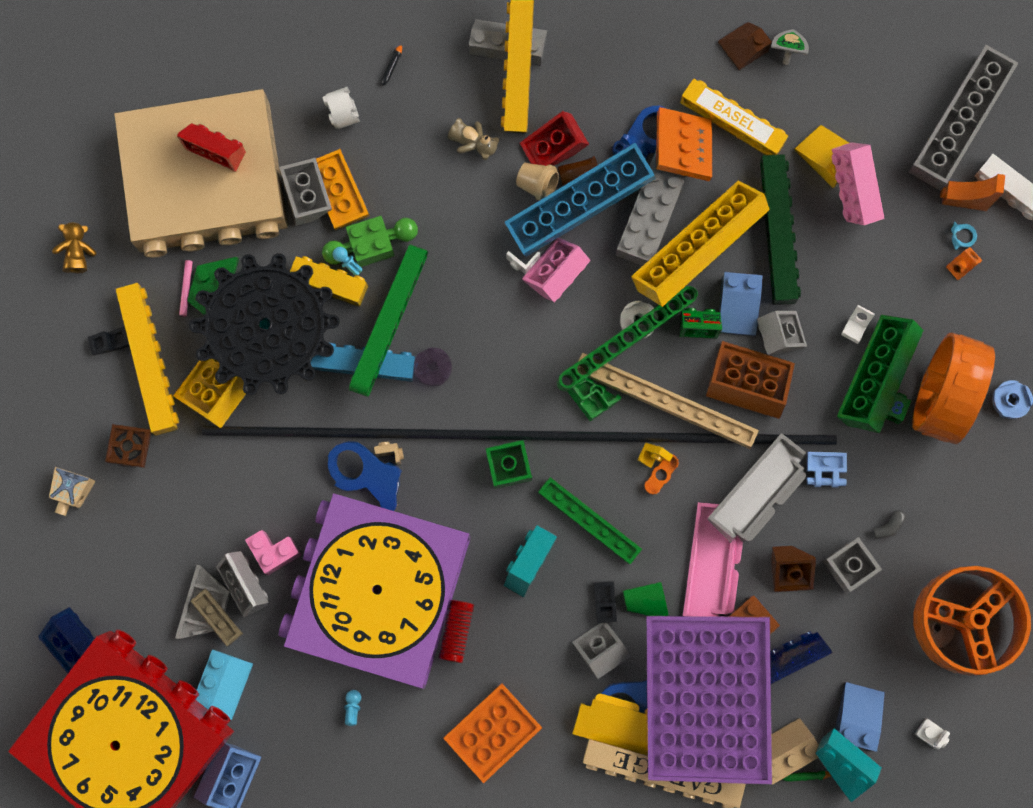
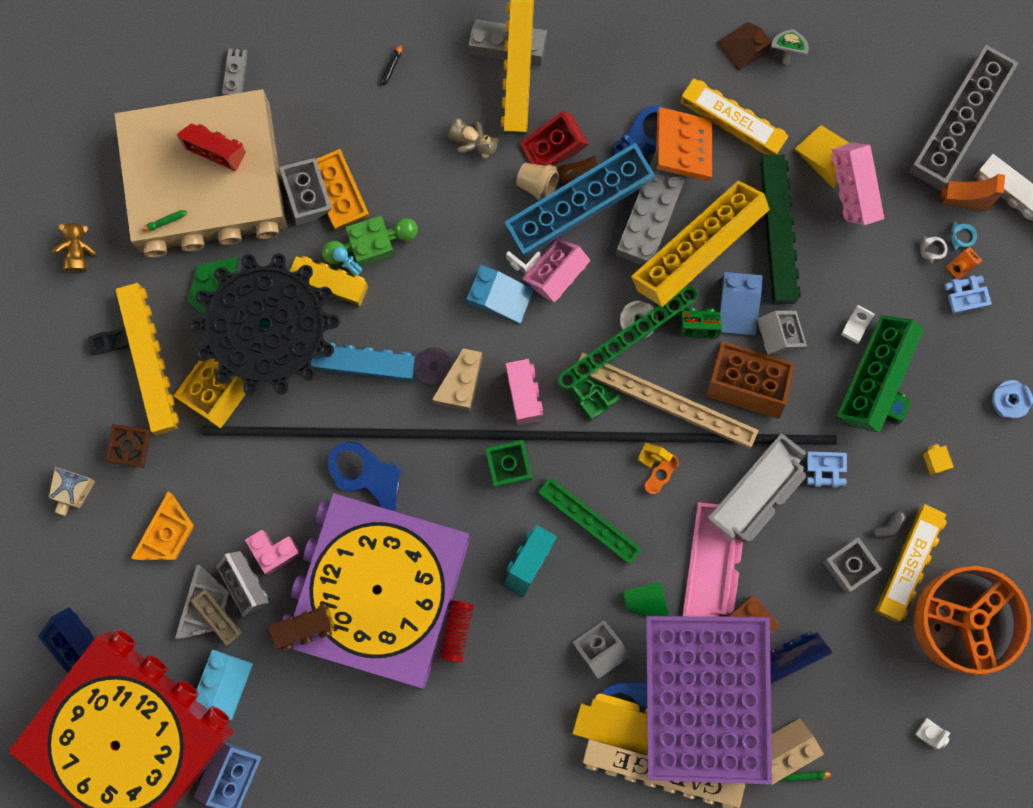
bright pink piece [179,260,193,317] -> none
white brick [323,87,360,129] -> none
medium azure axle [344,690,361,726] -> none
green beam [349,244,428,397] -> none
tan bracket [374,442,404,465] -> none
orange plate [443,683,542,783] -> none
black slope [594,581,617,623] -> none
reddish brown slope [771,546,816,592] -> none
teal wedge [816,729,882,802] -> none
medium blue slope [835,682,885,752] -> none
orange wheel [912,333,995,444] -> none
none -> light orange wing [131,492,194,560]
none -> green piece [143,210,187,231]
none -> light grey hinge [222,48,248,96]
none -> reddish brown wedge [268,604,336,652]
none -> tan wedge [432,349,483,412]
none -> slope [467,265,534,324]
none -> bright pink brick [506,359,543,426]
none -> yellow brick [875,504,947,622]
none -> light grey piece [920,236,948,264]
none -> yellow brick [923,444,954,476]
none -> light blue plate [945,275,992,314]

